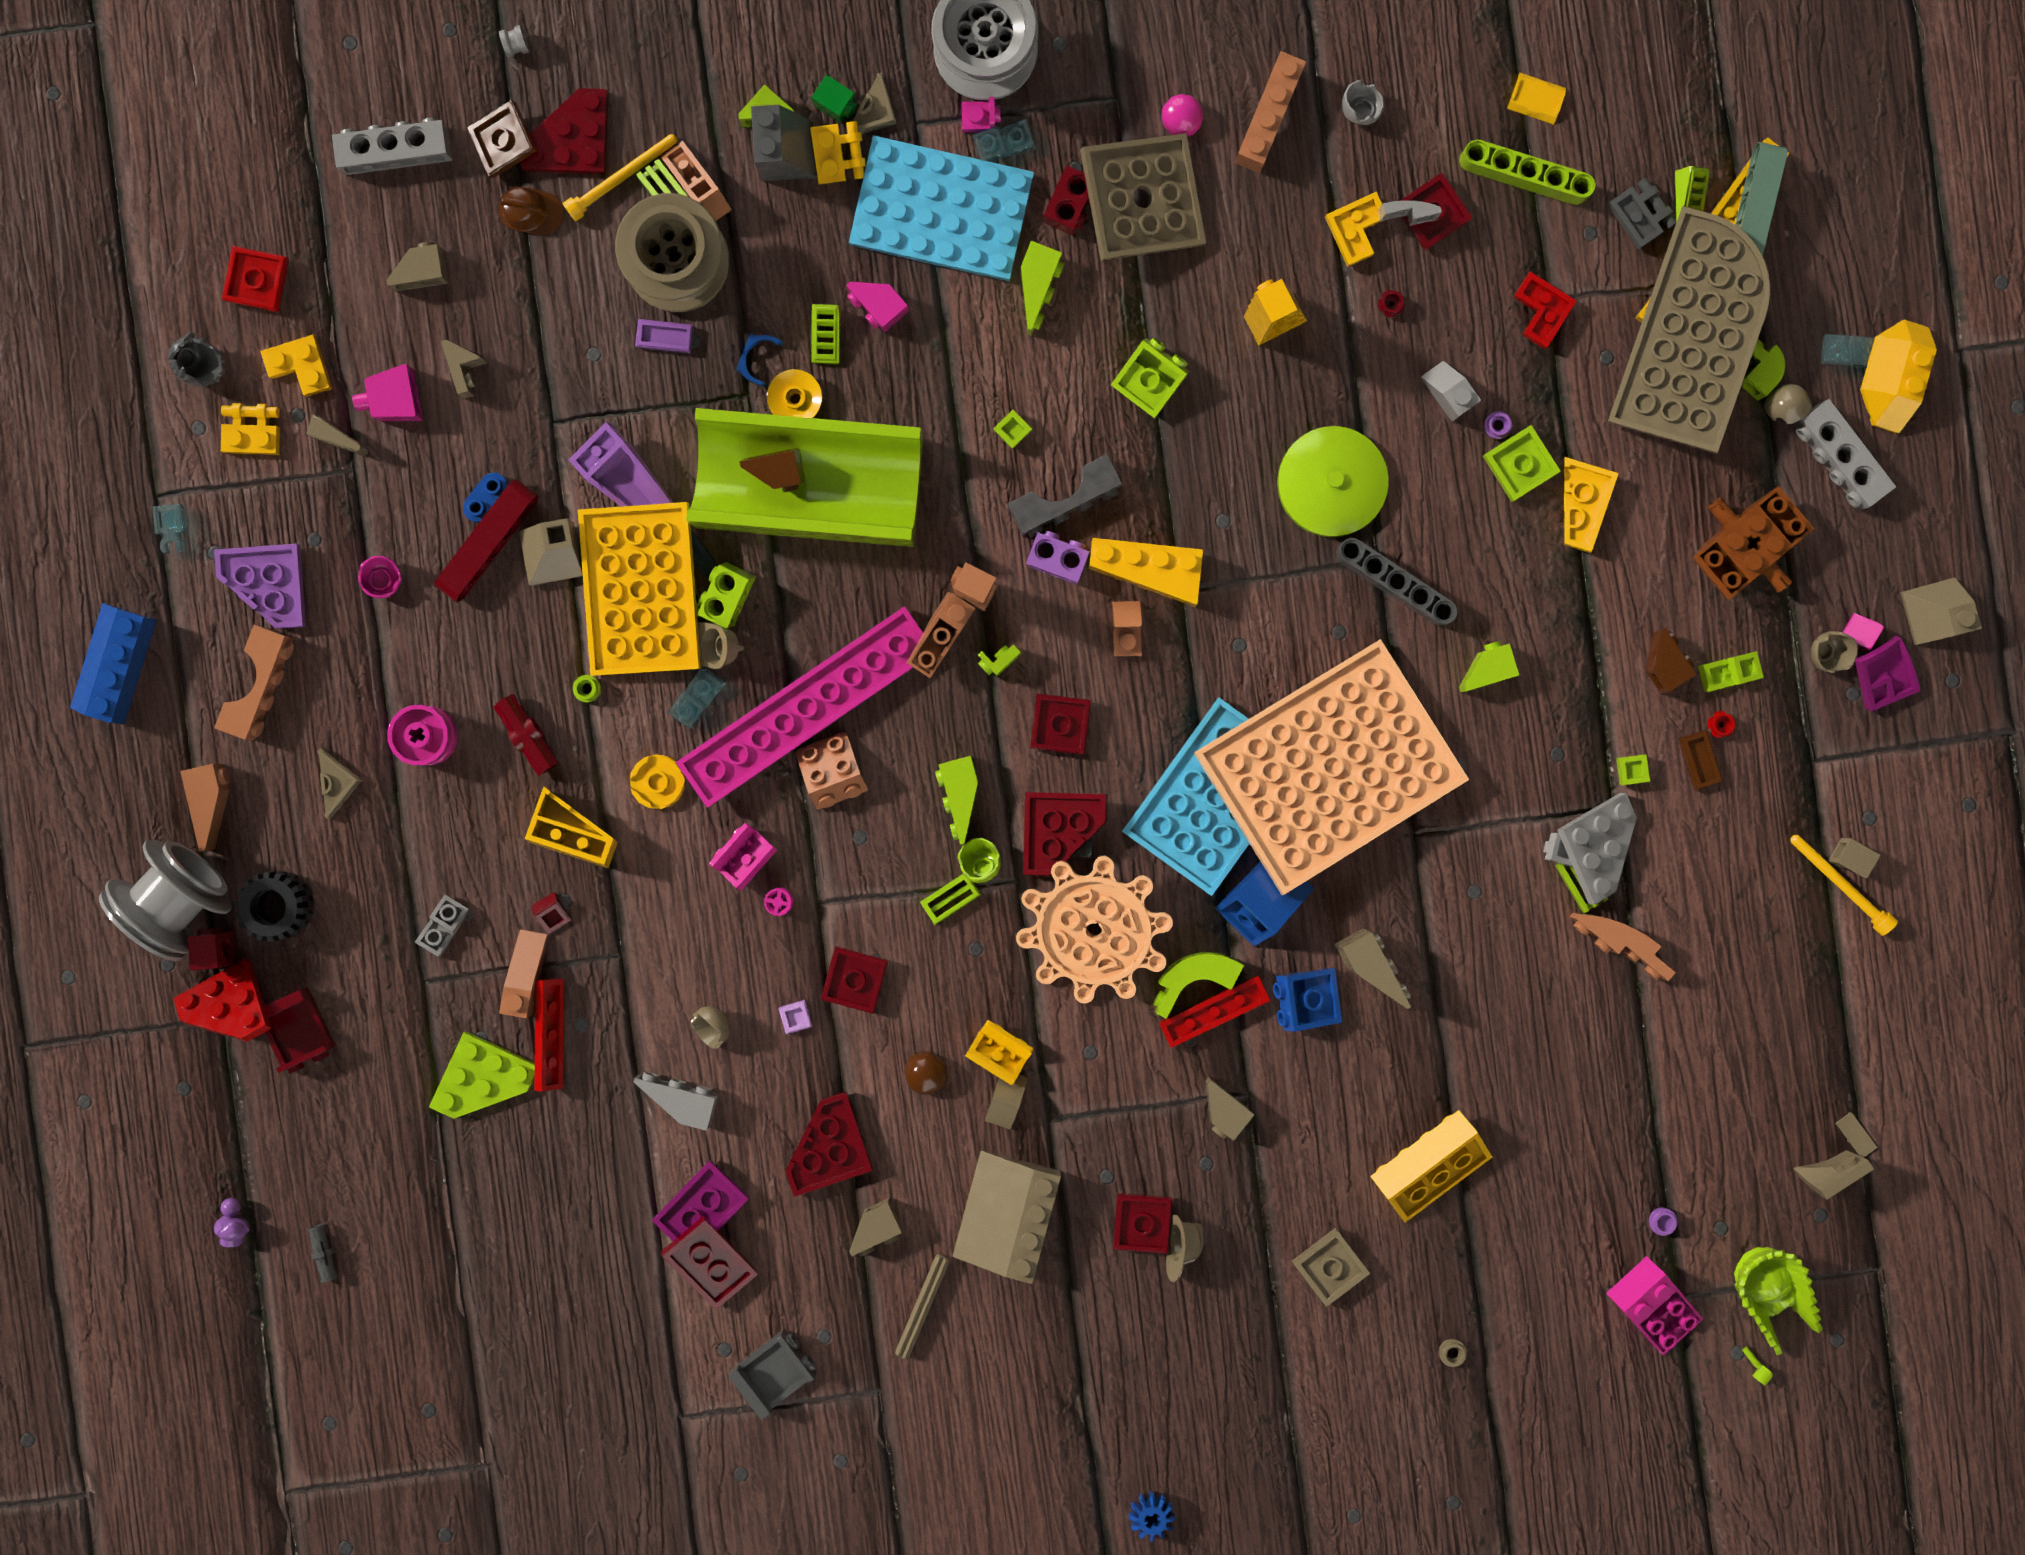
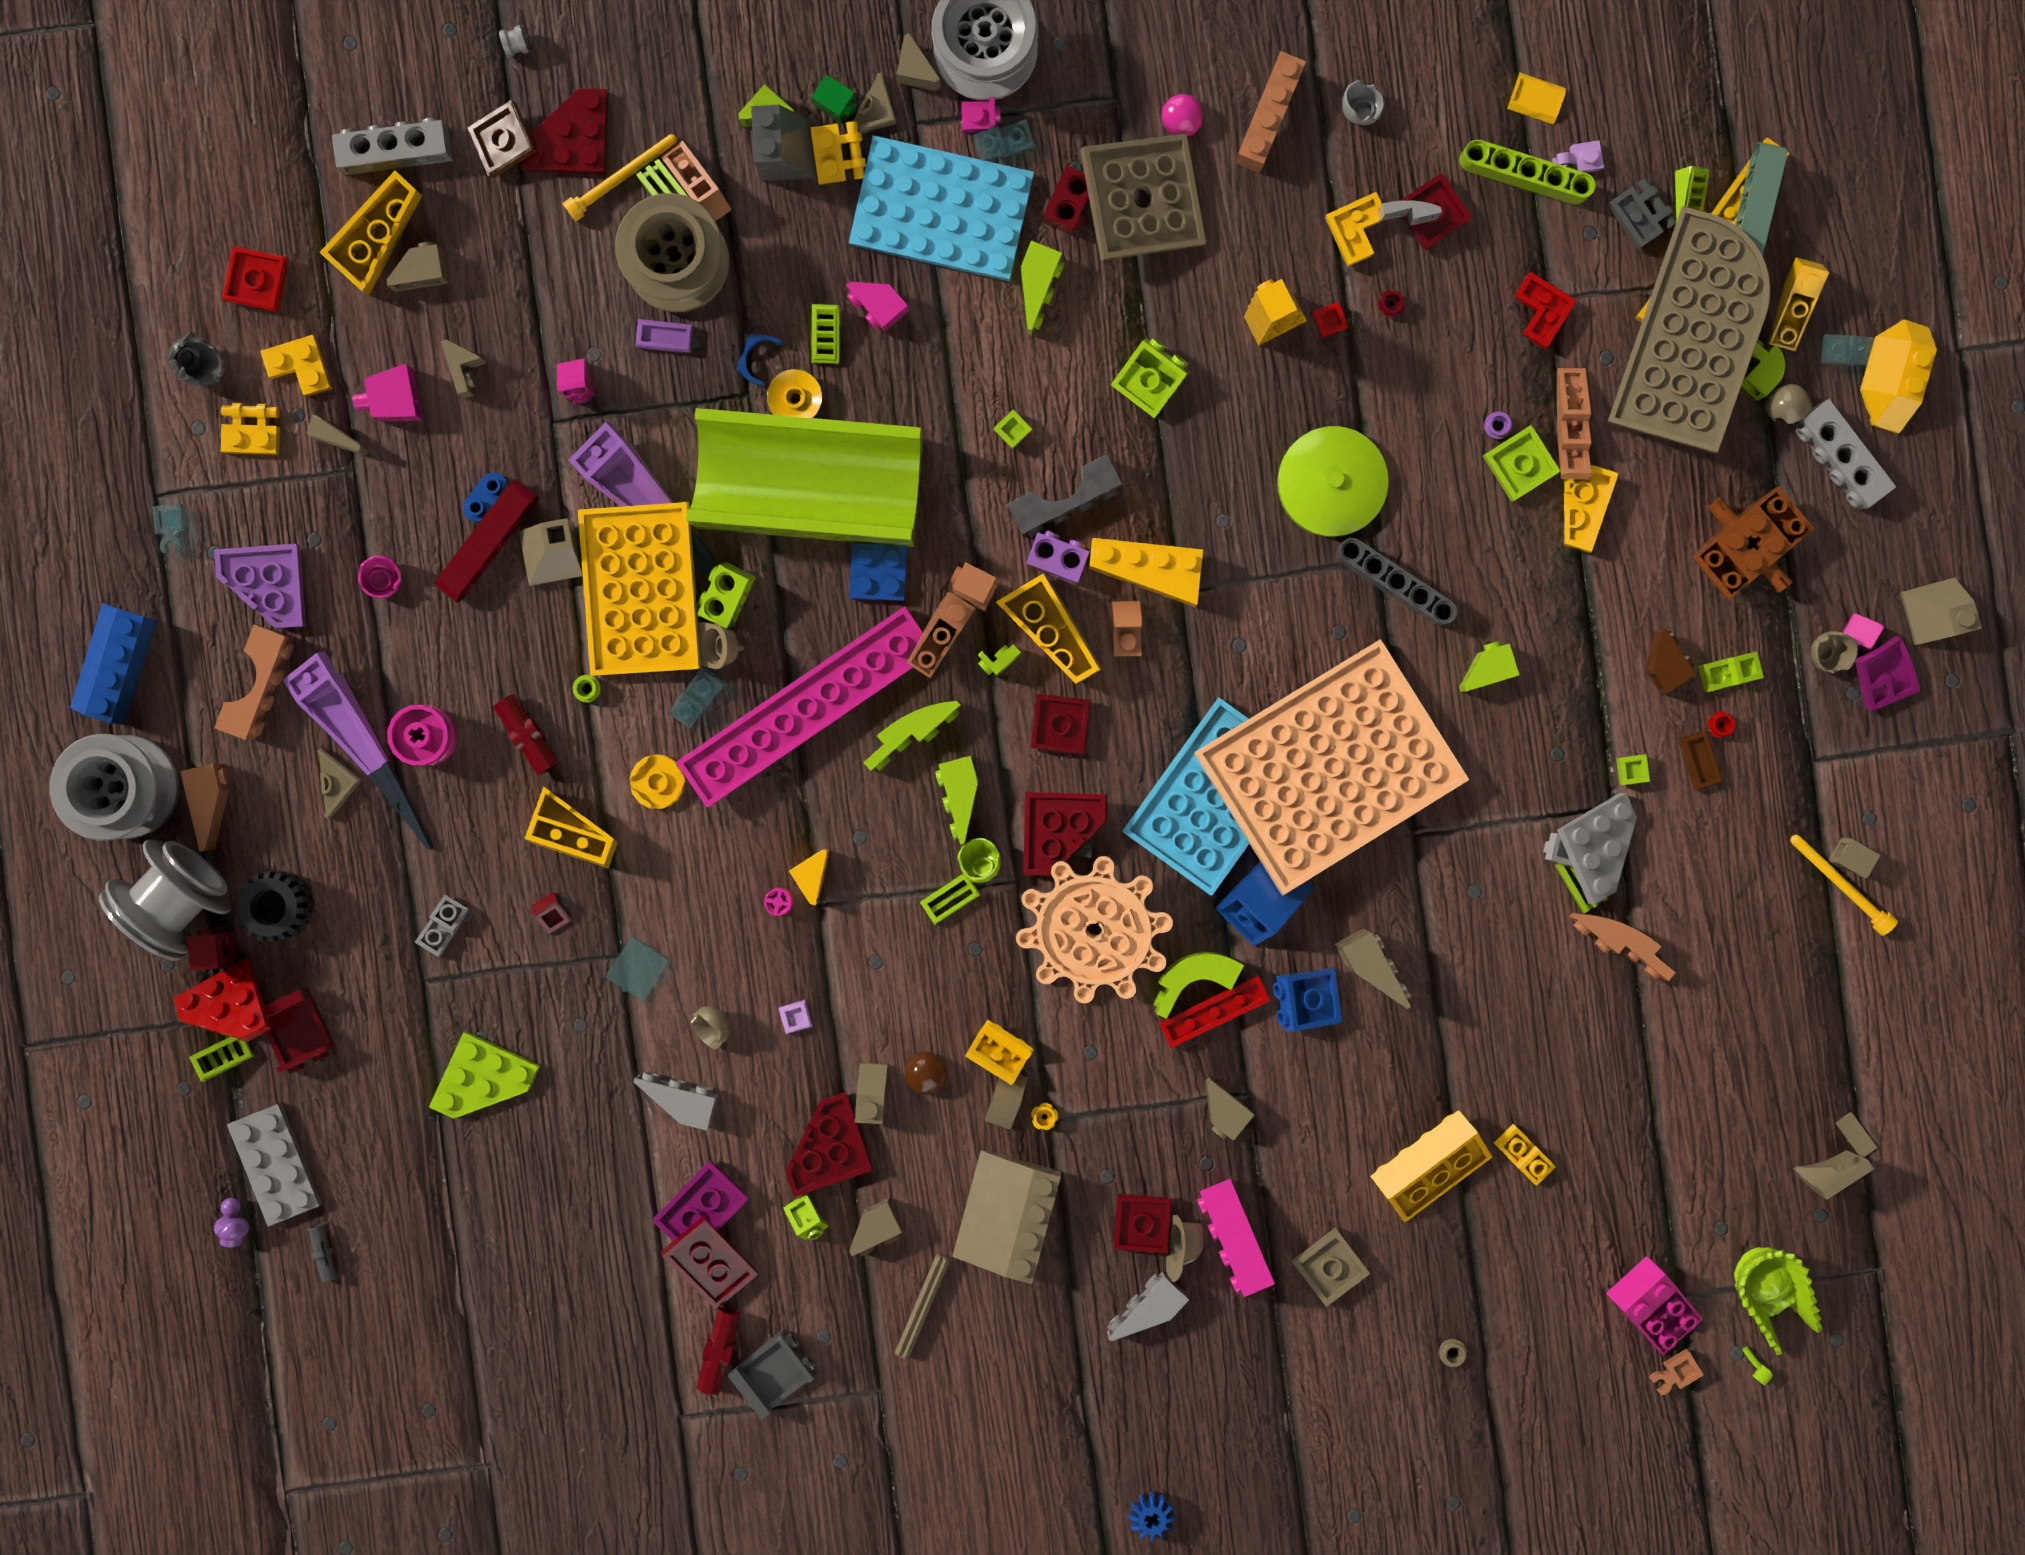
reddish brown piece [498,187,564,235] -> none
nougat slope [499,929,548,1018] -> none
red plate [534,978,564,1092] -> none
dark pink bracket [709,823,777,891] -> none
reddish brown slope [739,448,806,492] -> none
nougat bracket [796,732,868,810] -> none
dark red plate [821,946,888,1014] -> none
light grey slope [1420,361,1481,422] -> none
medium lavender plate [1649,1208,1677,1236] -> none
none -> light grey wheel [50,734,180,841]
none -> lime slope [189,1037,254,1082]
none -> light grey plate [227,1102,322,1226]
none -> medium lavender plate [283,651,434,850]
none -> yellow wedge [319,171,422,295]
none -> dark pink slope [557,359,596,404]
none -> clear light blue piece [605,936,670,1001]
none -> dark red piece [696,1307,741,1395]
none -> lime bracket [783,1193,829,1240]
none -> yellow slope [789,849,829,905]
none -> blue plate [849,543,907,601]
none -> dark tan slope [855,1063,888,1124]
none -> lime slope [863,701,961,771]
none -> dark tan slope [897,33,941,91]
none -> yellow wedge [996,573,1102,684]
none -> yellow plate [1031,1103,1058,1130]
none -> light grey slope [1107,1271,1189,1341]
none -> dark pink wedge [1197,1179,1275,1297]
none -> red plate [1312,301,1348,339]
none -> yellow slope [1494,1124,1556,1186]
none -> lavender plate [1552,140,1604,173]
none -> nougat slope [1557,368,1592,480]
none -> nougat plate [1649,1349,1703,1395]
none -> yellow slope [1768,257,1829,351]

